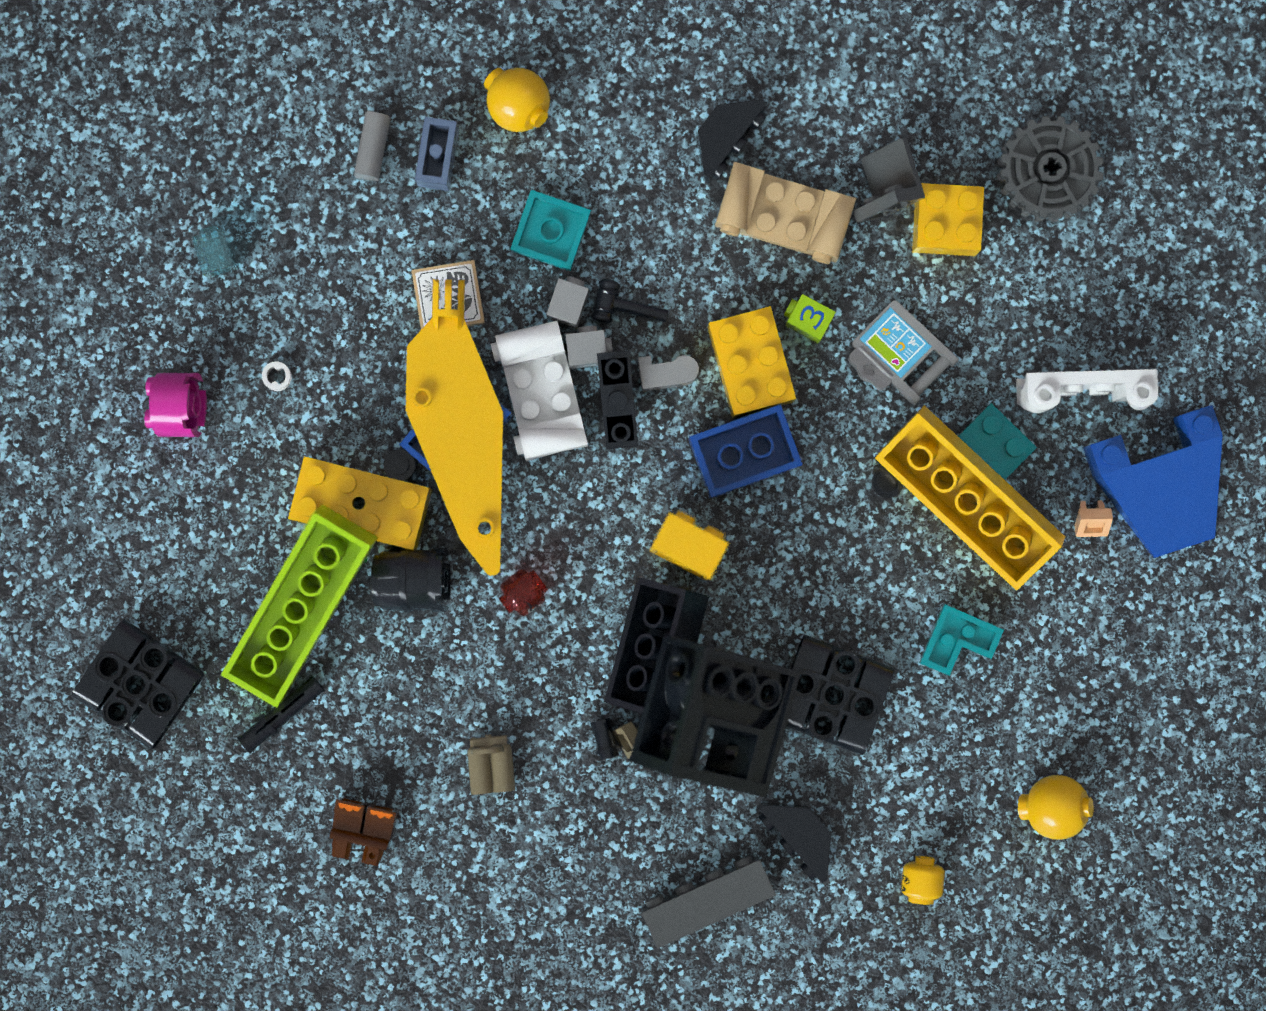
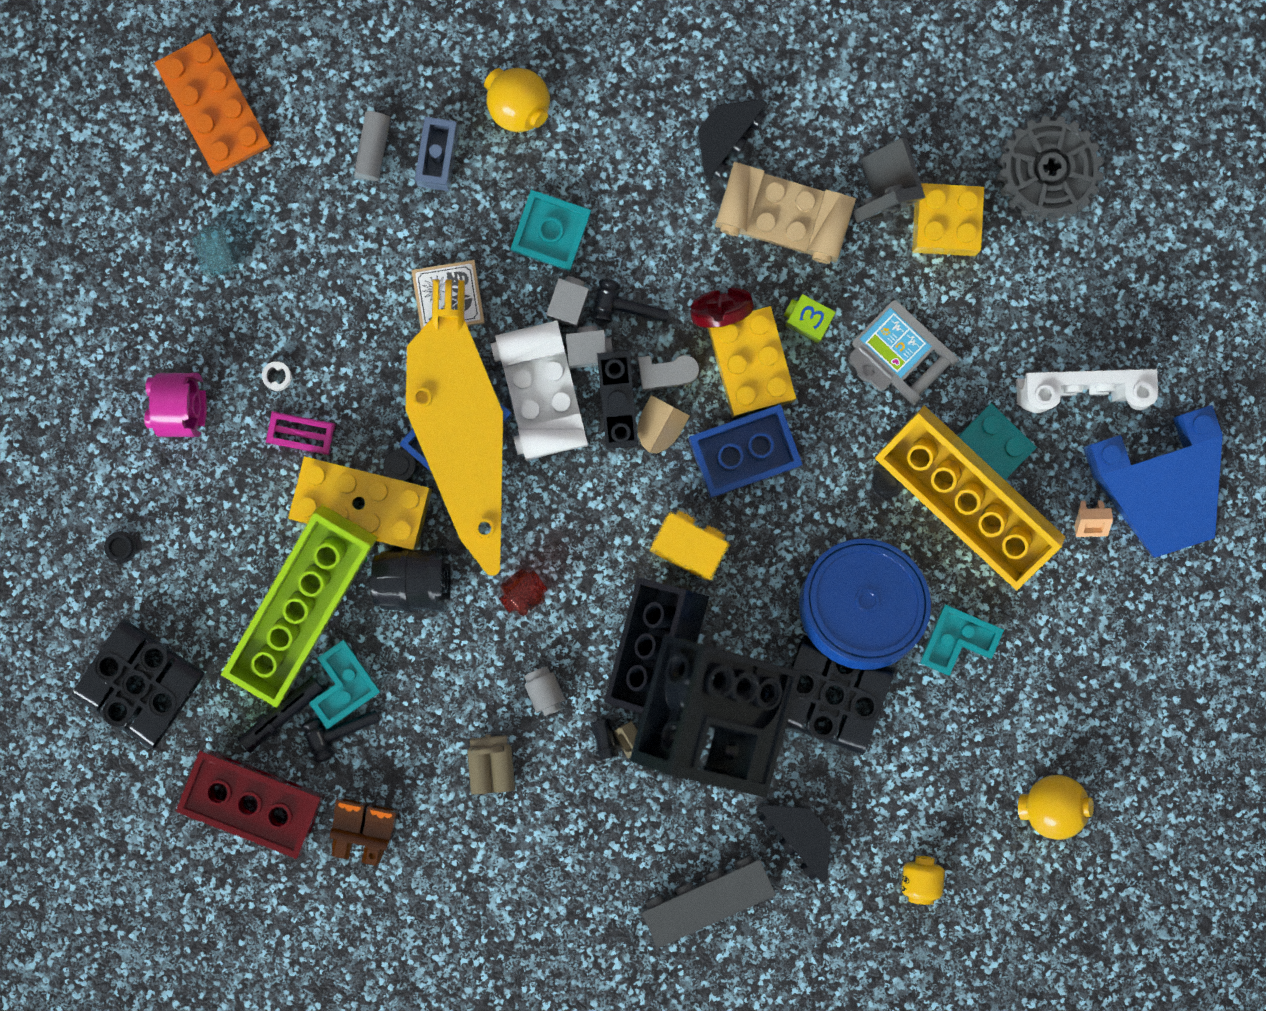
none -> black plate [104,531,137,563]
none -> orange plate [154,33,271,176]
none -> dark red brick [175,748,325,859]
none -> dark pink tile [266,411,336,455]
none -> black piece [301,710,380,763]
none -> teal plate [309,639,381,729]
none -> light grey brick [524,666,566,716]
none -> tan brick [638,395,690,454]
none -> dark red tile [690,288,754,328]
none -> blue brick [799,539,931,670]

